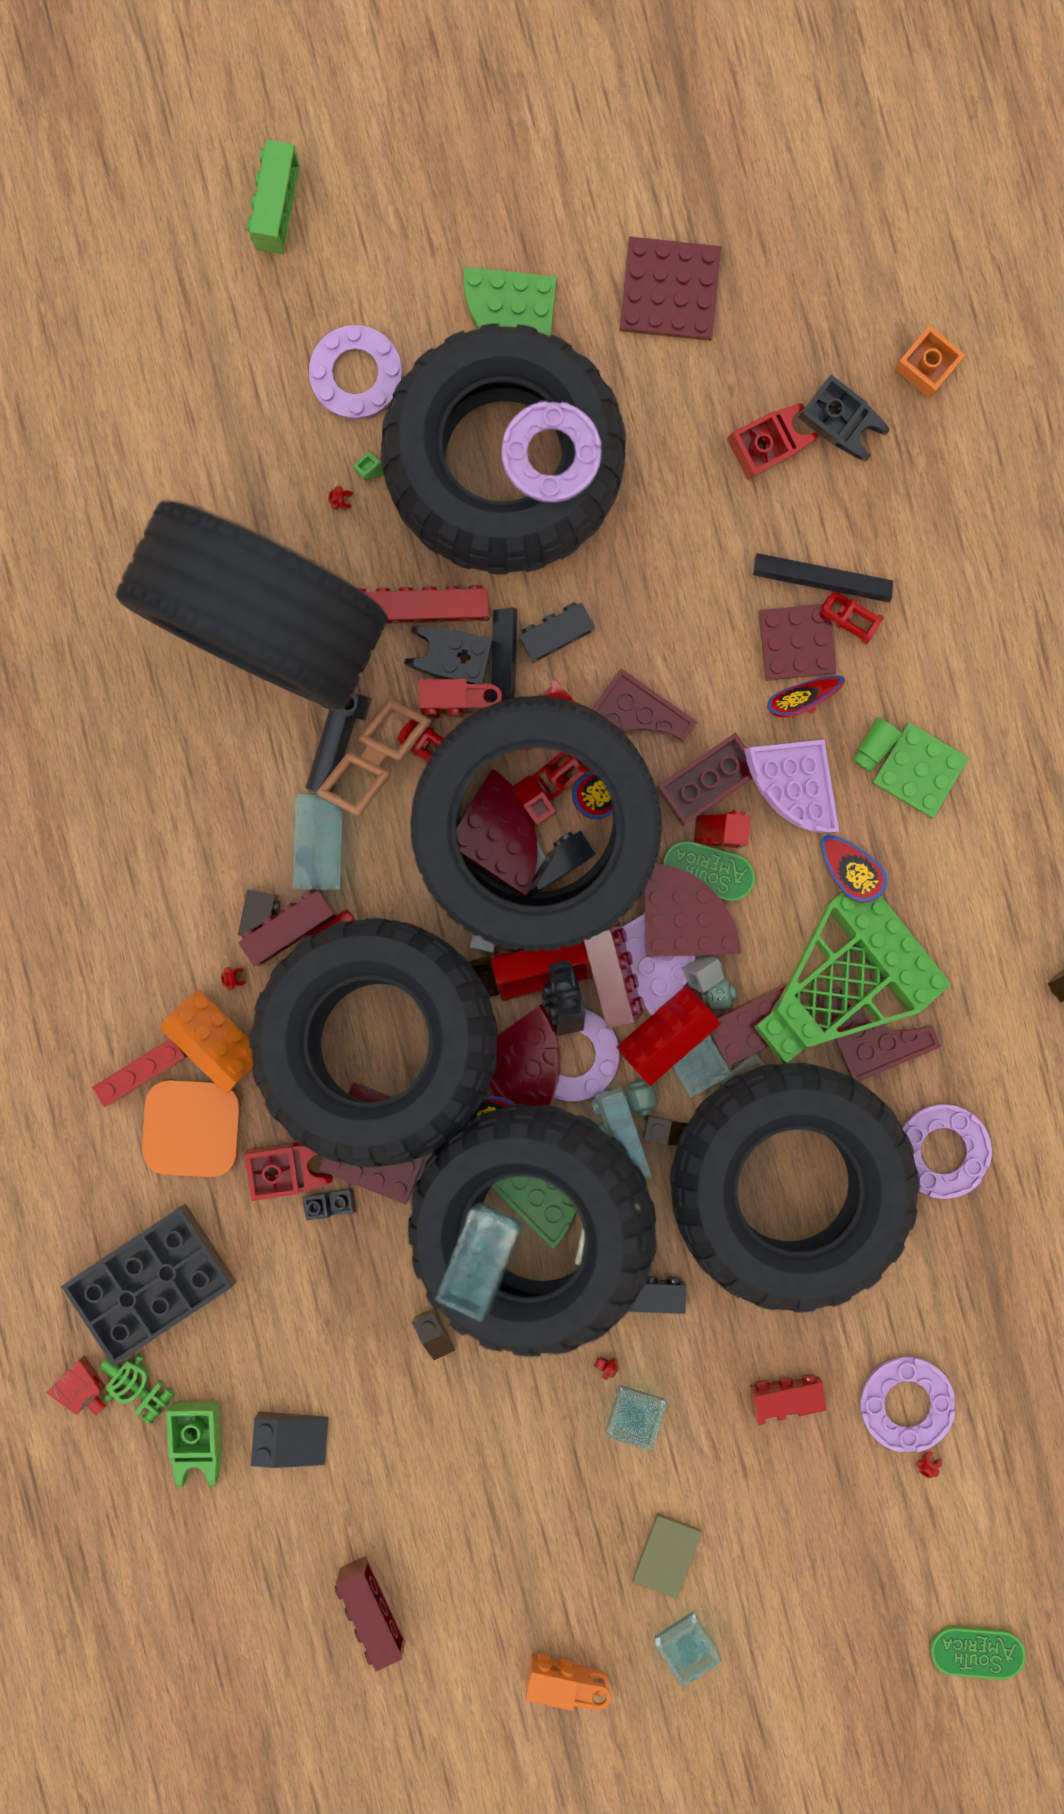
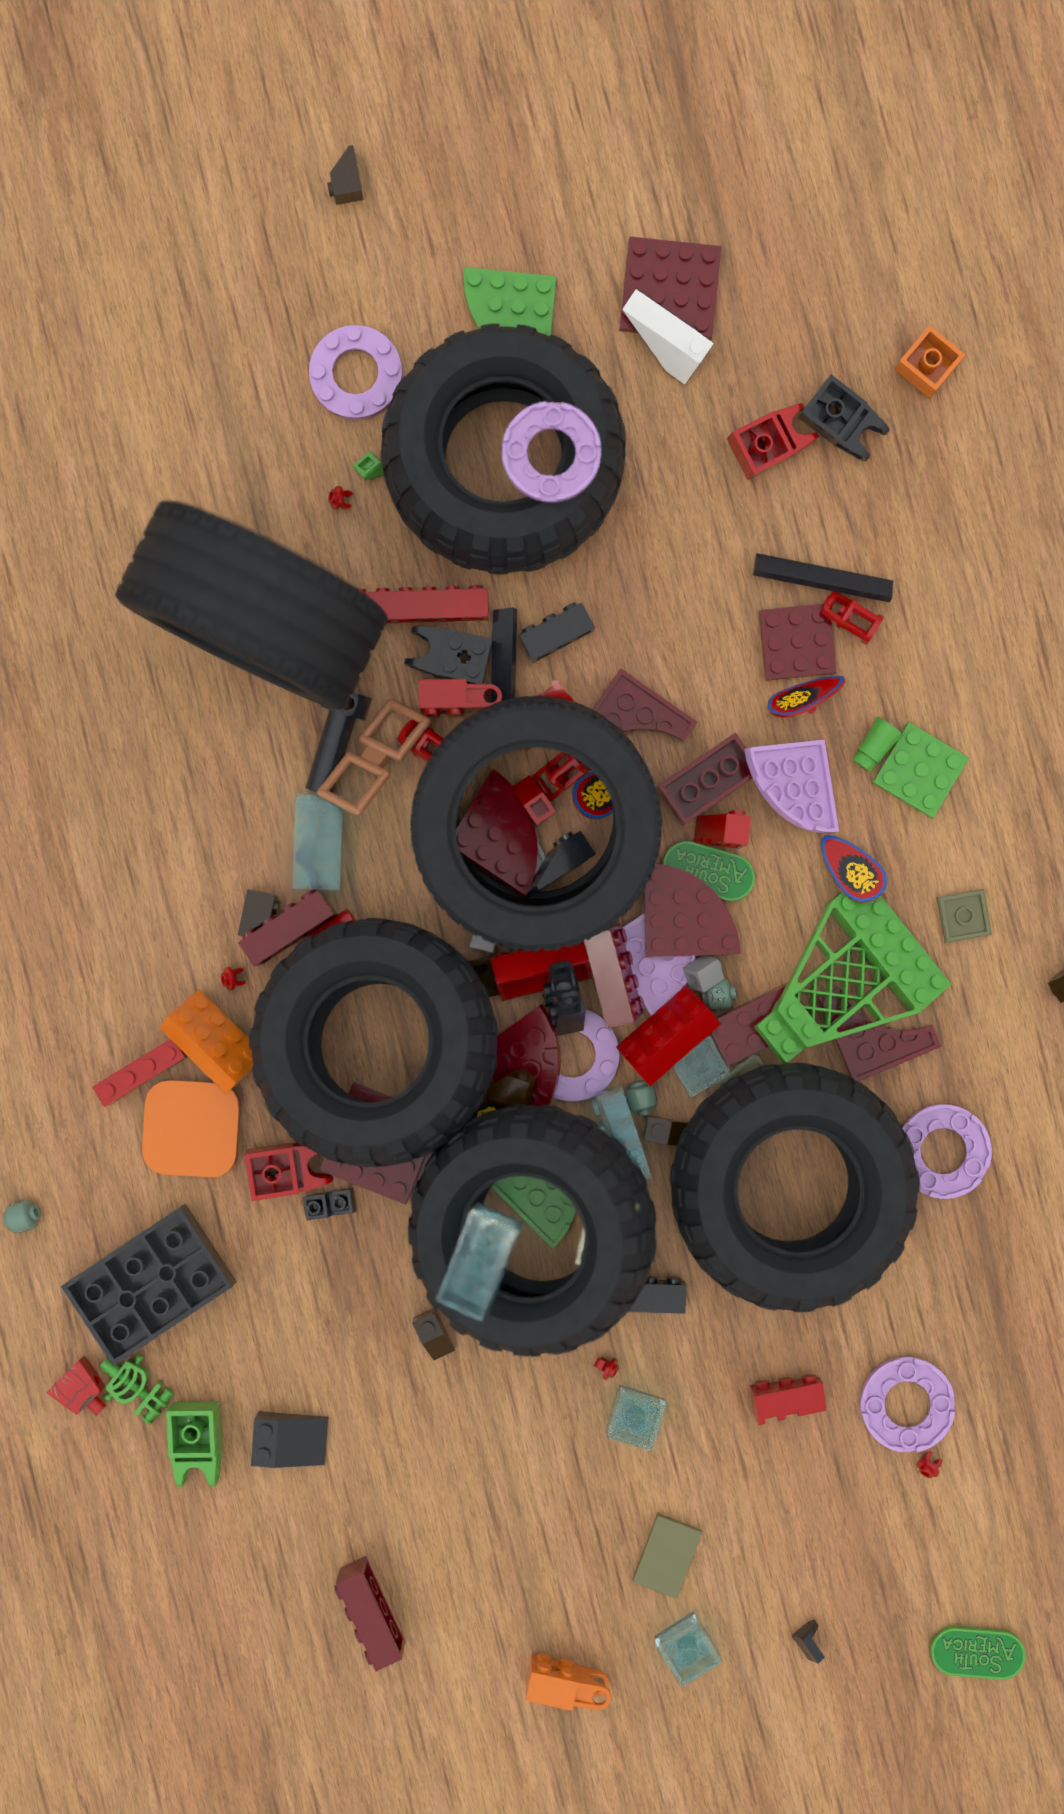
bright green brick [247,139,300,254] -> none
none -> sand green head [3,1200,41,1233]
none -> dark brown slope [327,145,364,205]
none -> dark brown slope [486,1069,537,1106]
none -> white wedge [622,289,714,385]
none -> black tile [792,1620,825,1664]
none -> olive tile [936,889,992,943]

